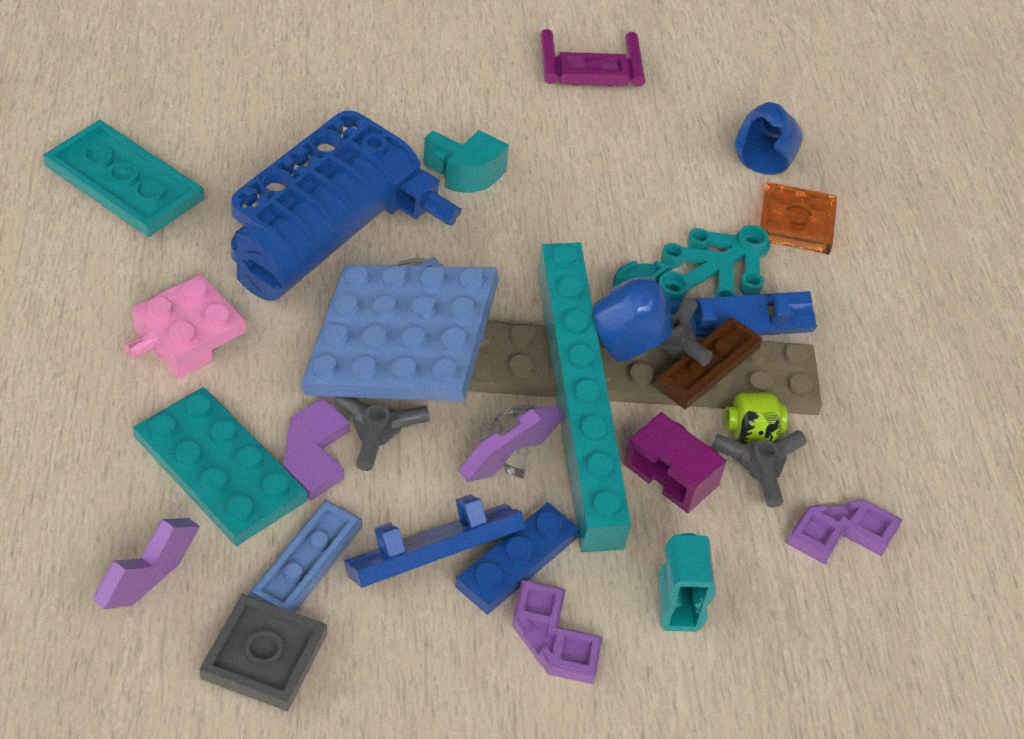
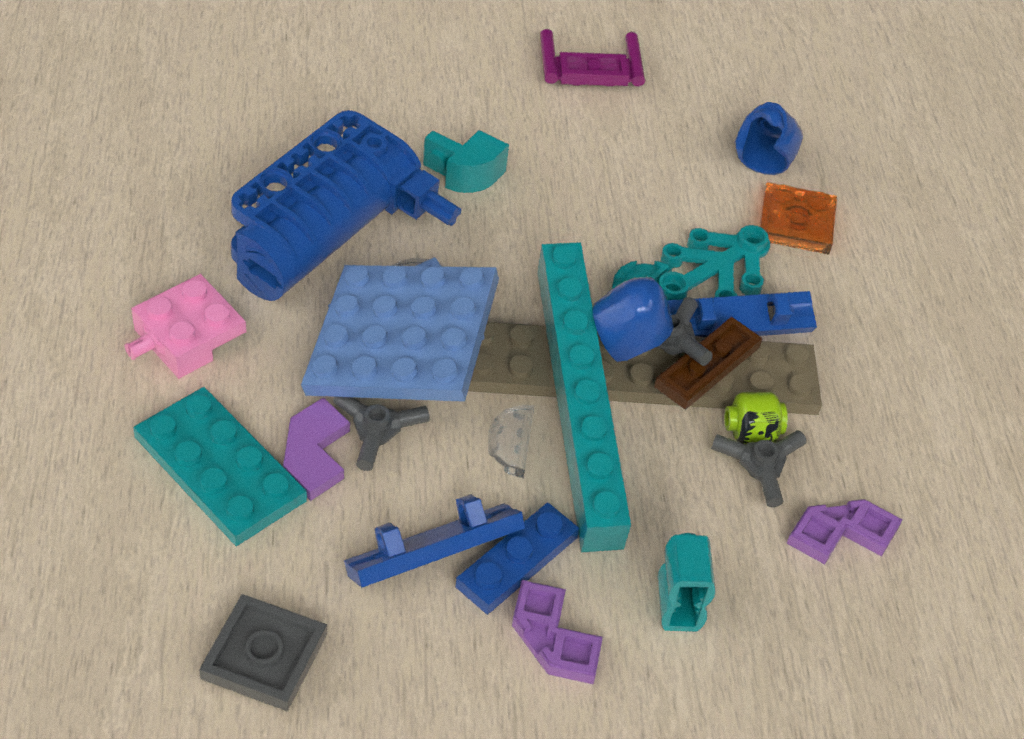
teal plate [43,120,204,237] -> none
medium lavender tile [93,518,200,610] -> none
medium blue tile [248,500,362,613] -> none
medium lavender tile [459,405,565,482] -> none
magenta brick [623,412,727,514] -> none

